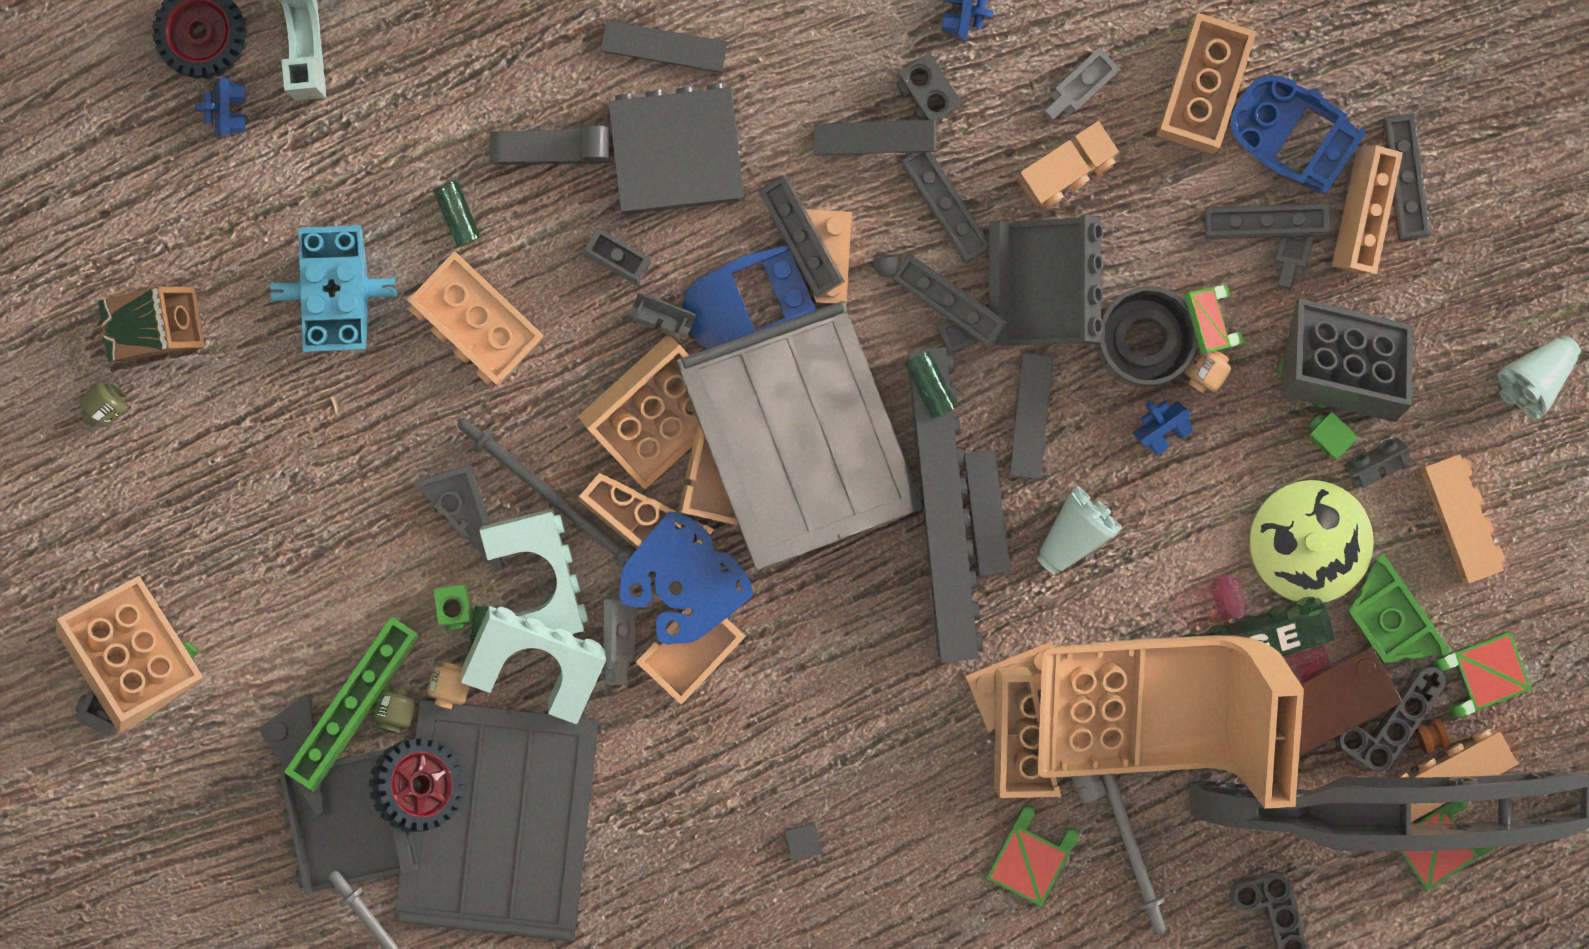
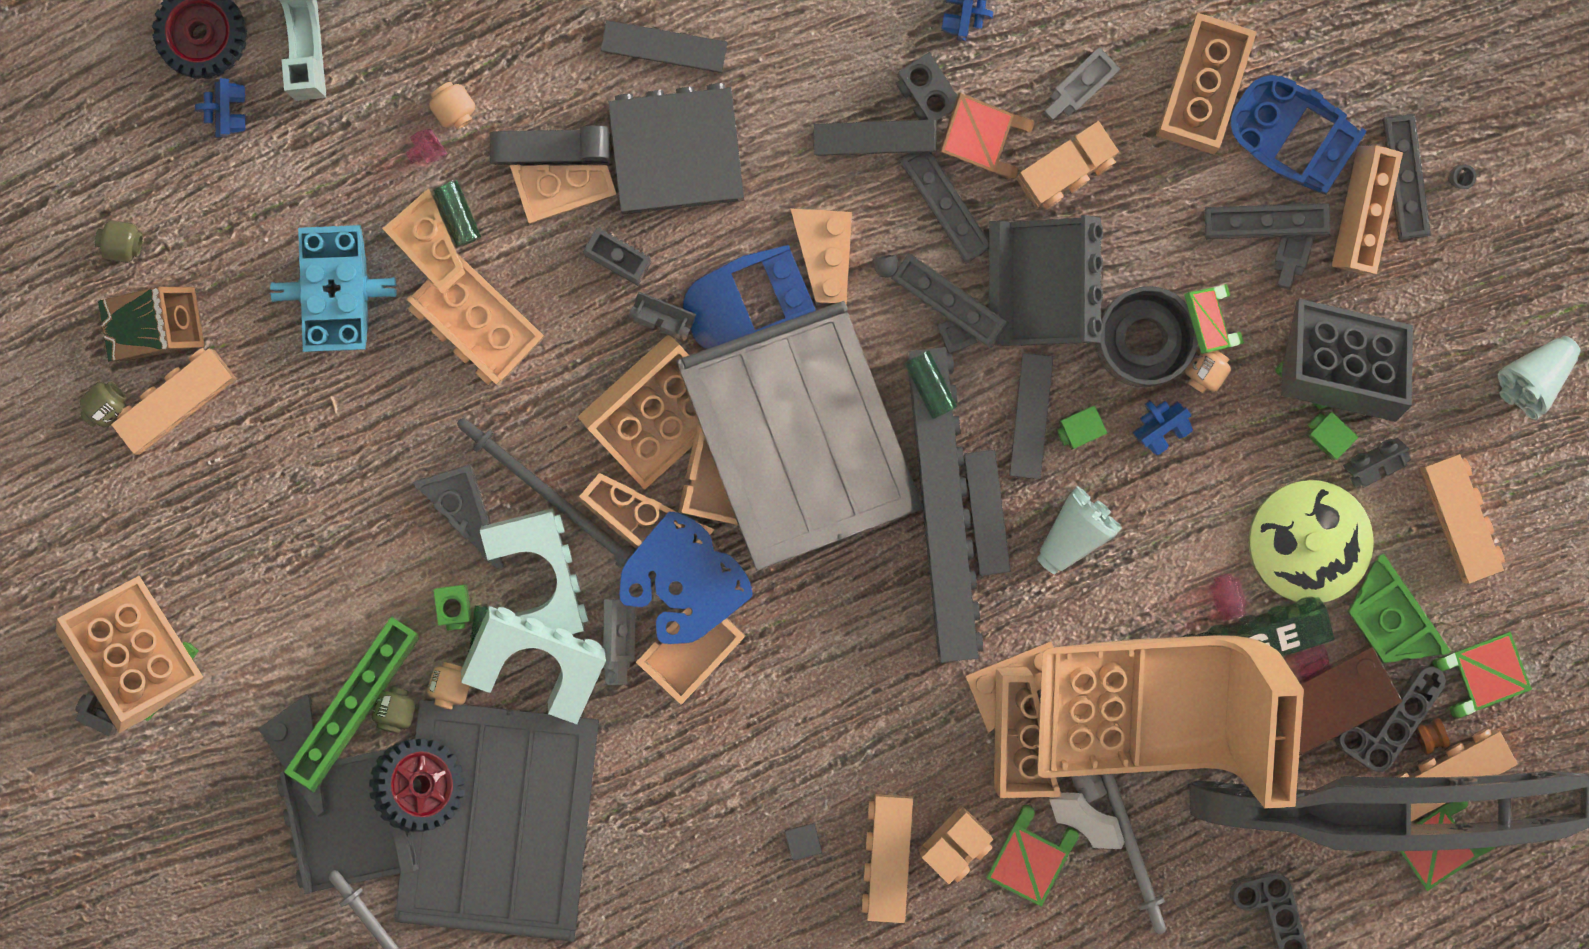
dark grey tile [758,175,845,297] -> none
none -> olive head [95,220,143,263]
none -> light nougat brick [111,348,237,455]
none -> light nougat wing [382,188,465,293]
none -> clear pink tile [405,129,447,164]
none -> light nougat head [429,82,475,130]
none -> light nougat wing [510,165,617,224]
none -> light nougat brick [862,794,913,923]
none -> light nougat piece [918,805,993,884]
none -> flag [939,93,1034,179]
none -> white tile [1049,792,1125,849]
none -> bright green brick [1056,405,1107,450]
none -> dark grey hinge [1449,164,1477,189]

